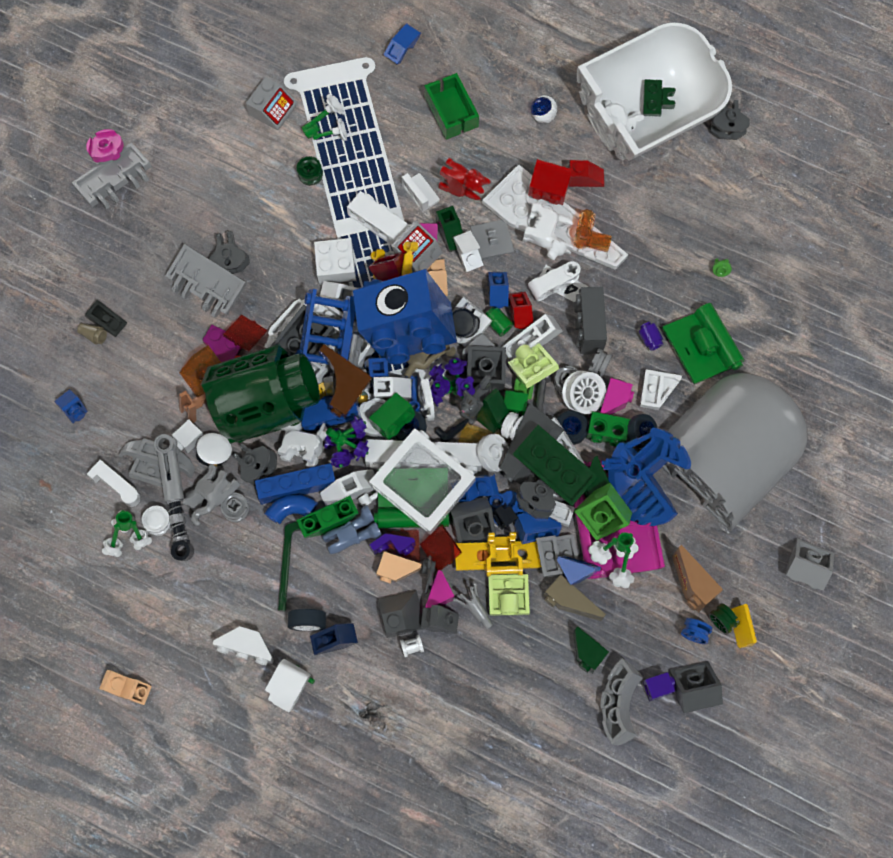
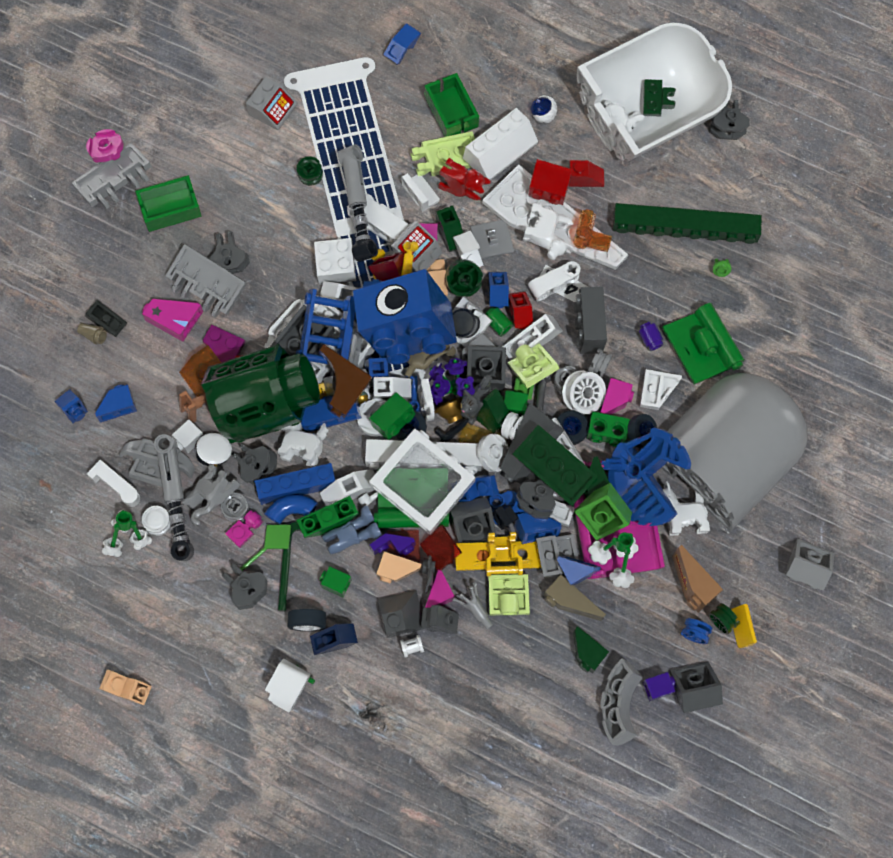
white slope [213,626,274,666] -> none
clear red piece [223,315,267,352] -> none
plant [302,94,347,141] -> none
dark purple plant [324,416,369,468] -> none
none -> blue slope [95,384,137,423]
none -> green piece [135,175,202,232]
none -> dark pink slope [142,299,203,342]
none -> dark grey hinge [221,563,268,610]
none -> dark pink plate [225,510,263,548]
none -> bright green piece [240,525,291,571]
none -> green brick [319,566,352,598]
none -> piece [338,144,378,262]
none -> yellowish green tile [410,131,475,176]
none -> pearl gold piece [434,397,463,424]
none -> dark green cylinder [445,259,483,297]
none -> white slope [463,108,538,180]
none -> dark green brick [612,203,762,244]
none -> white animal [663,481,710,536]

